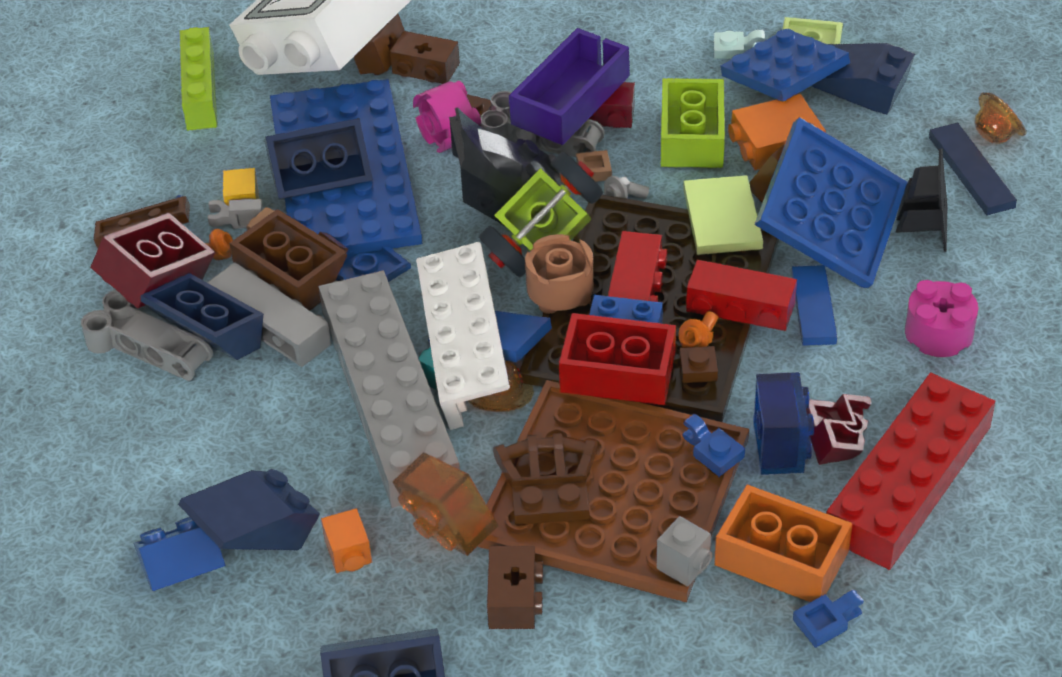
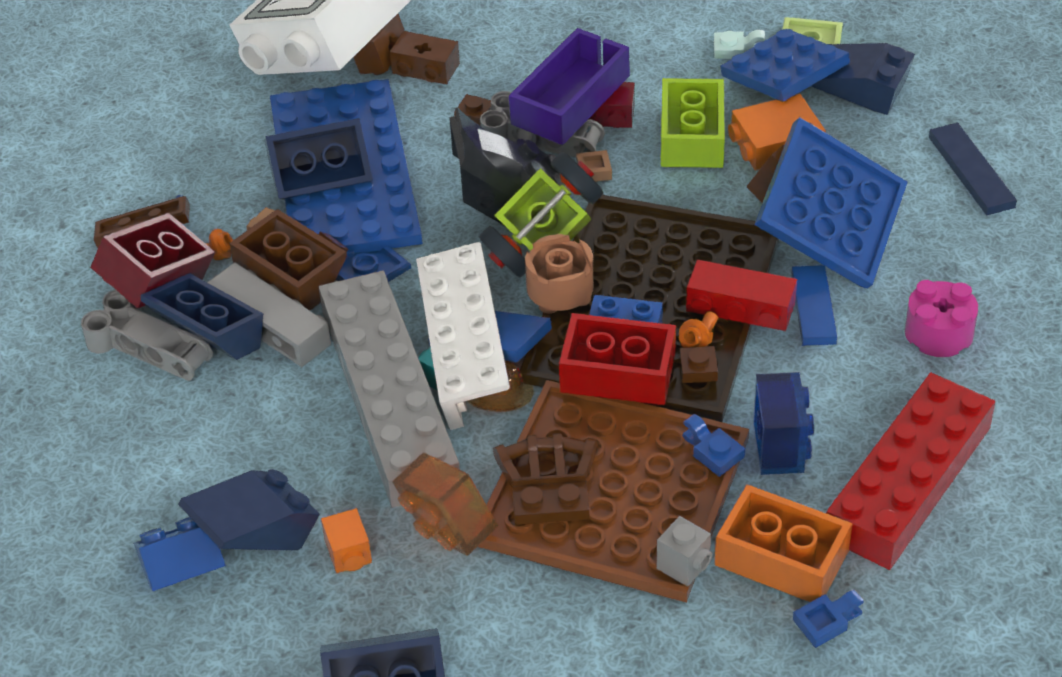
lime brick [179,27,217,131] -> none
light grey plate [207,199,263,229] -> none
yellow brick [223,168,259,206] -> none
dark pink brick [413,81,481,153] -> none
reddish brown brick [487,546,543,629] -> none
light grey plate [604,176,649,199] -> none
red brick [608,231,667,302] -> none
yellowish green tile [683,175,763,255] -> none
dark red slope [799,394,871,465] -> none
black piece [896,149,948,252] -> none
clear orange hat [974,92,1027,144] -> none

